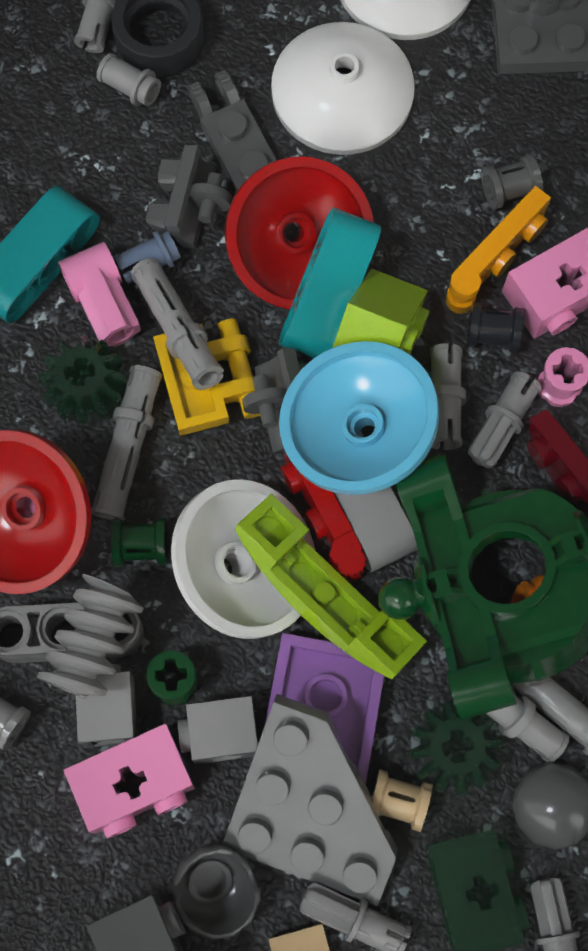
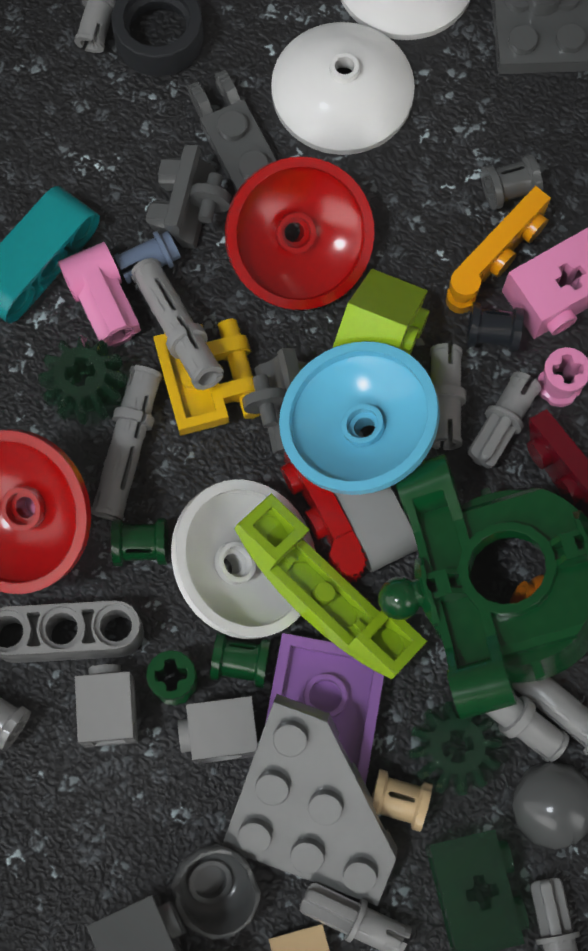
light grey piece [36,574,144,699] -> none
bright pink brick [63,724,195,839] -> none
light grey pin [96,53,161,107] -> none
teal beam [279,206,381,359] -> none
none -> dark green bush [210,633,271,688]

